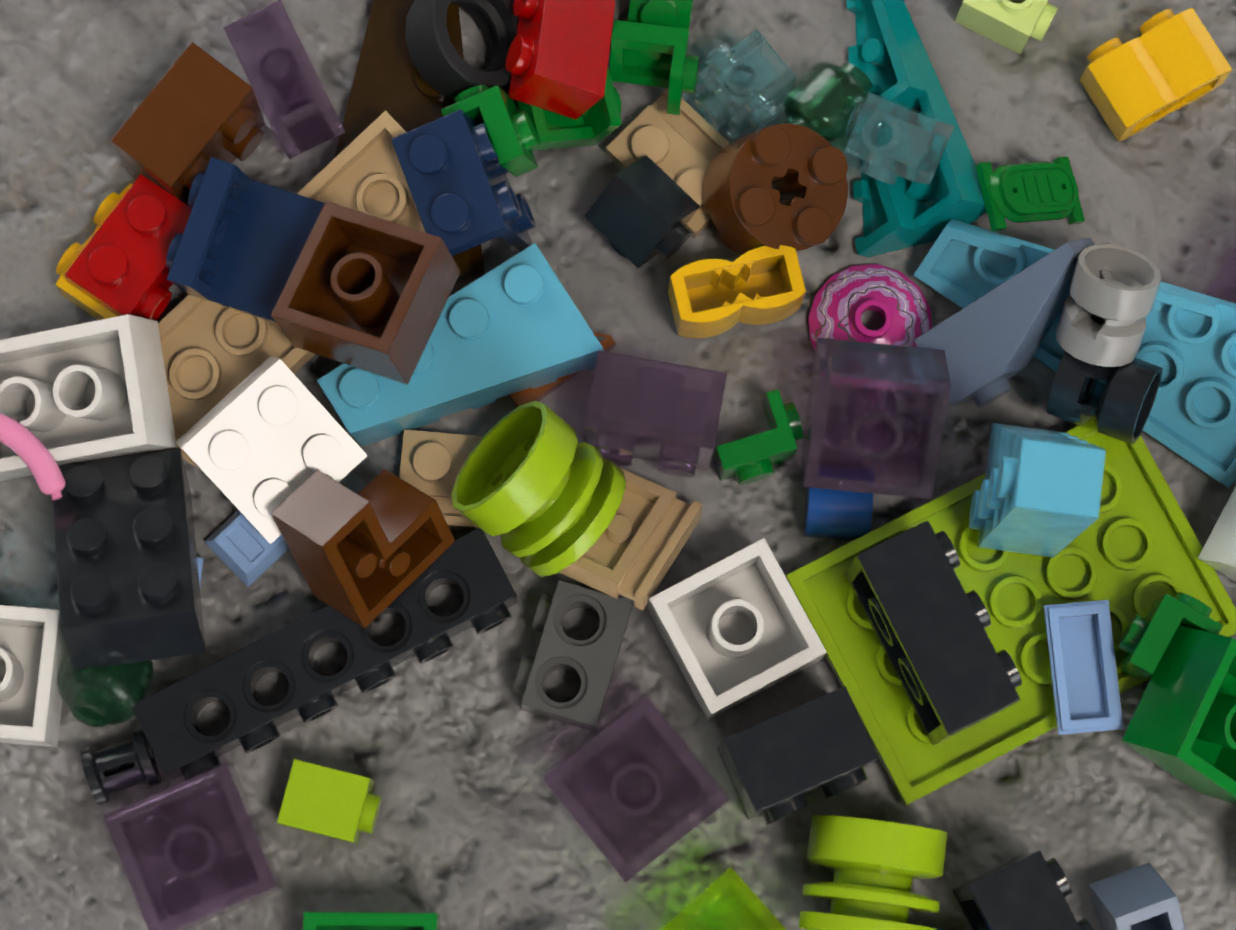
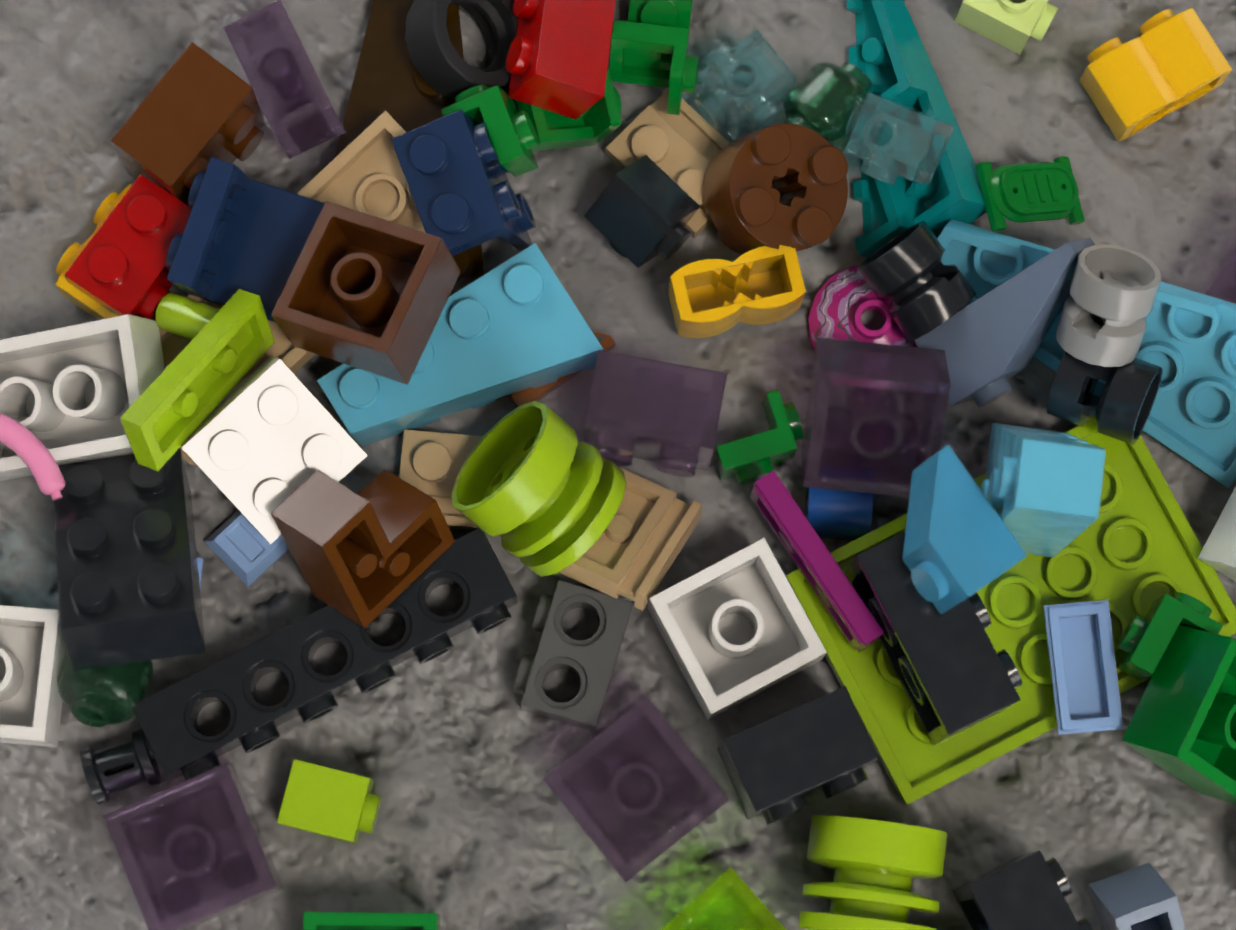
none -> lime piece [120,289,275,472]
none -> magenta tile [750,470,884,652]
none -> black wheel [857,220,976,341]
none -> dark azure slope [902,444,1027,615]

